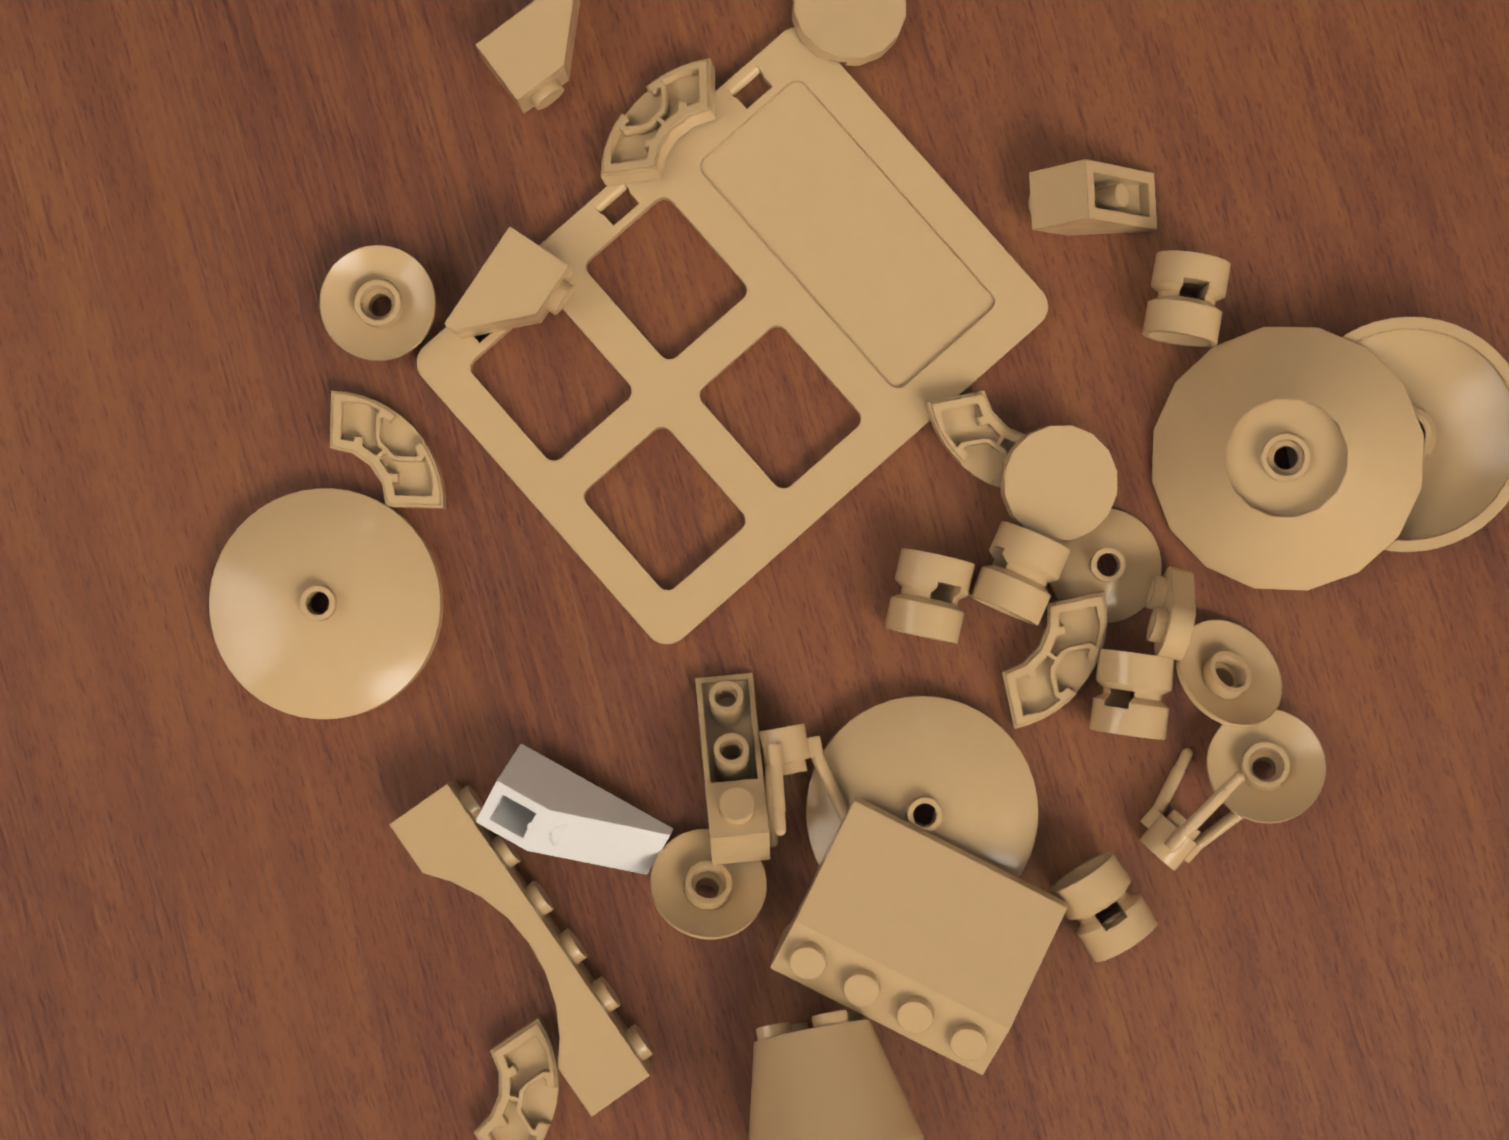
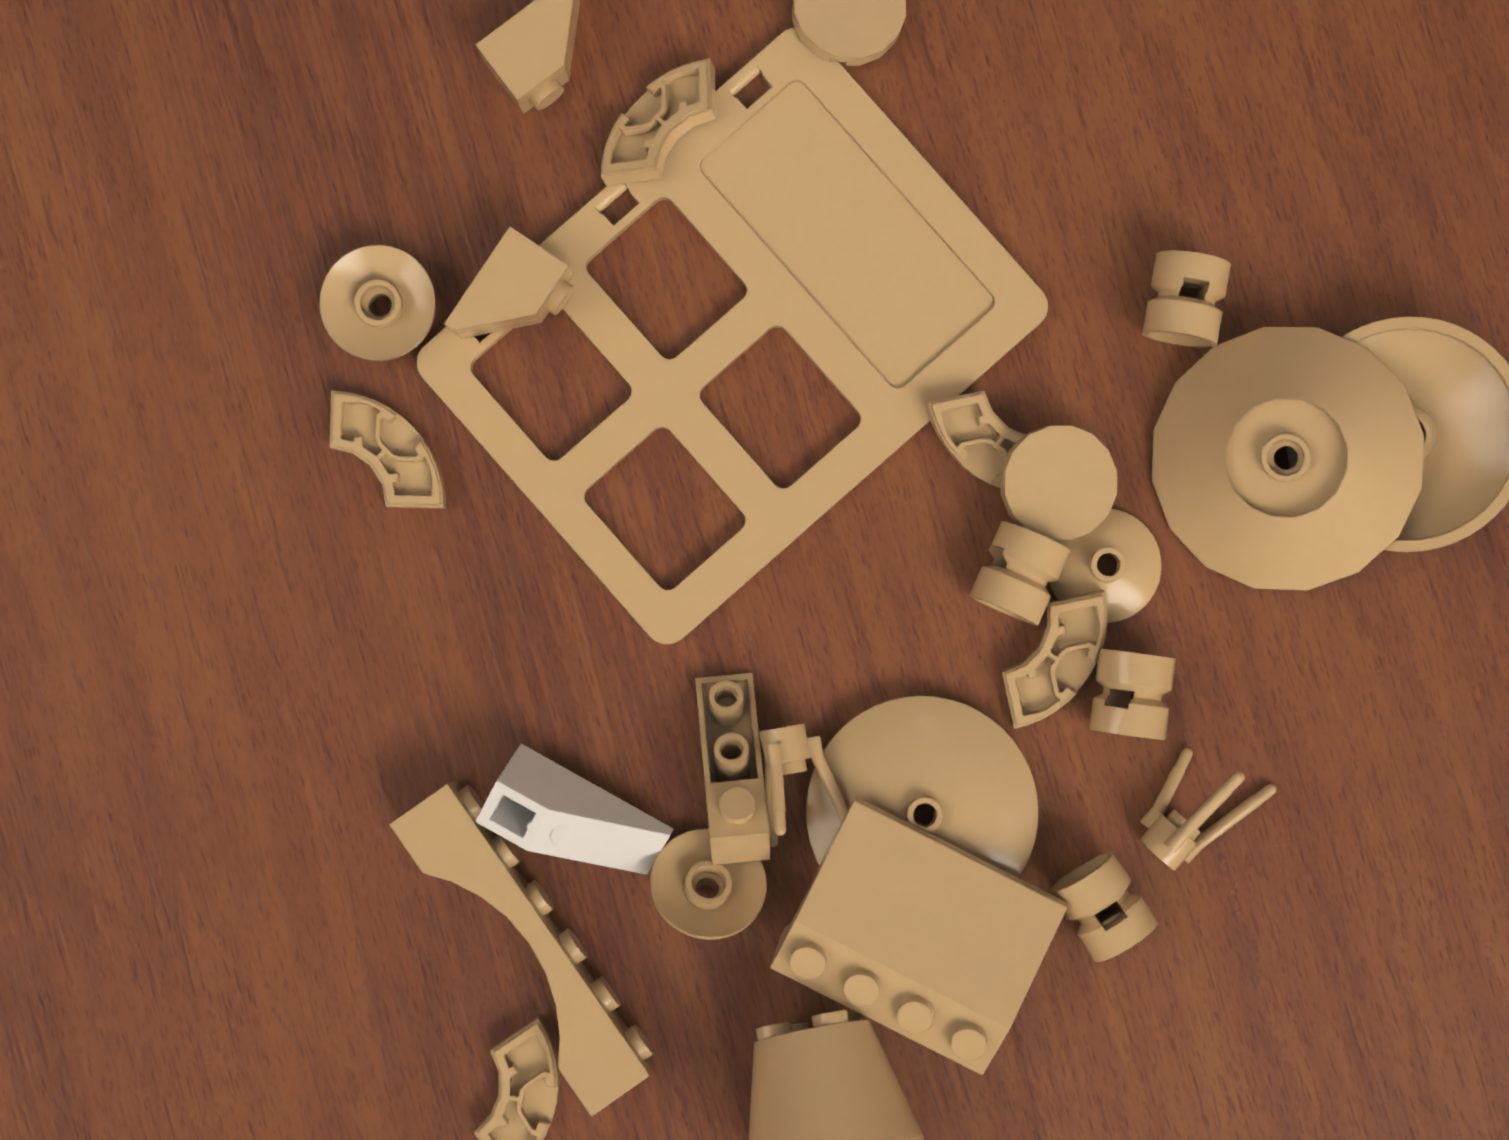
tan dish [209,488,443,719] -> none
tan wheel [884,548,975,644] -> none
tan slope [1028,159,1157,236] -> none
tan plate [1146,566,1196,661] -> none
tan dish [1176,620,1282,728] -> none
tan dish [1206,709,1326,824] -> none

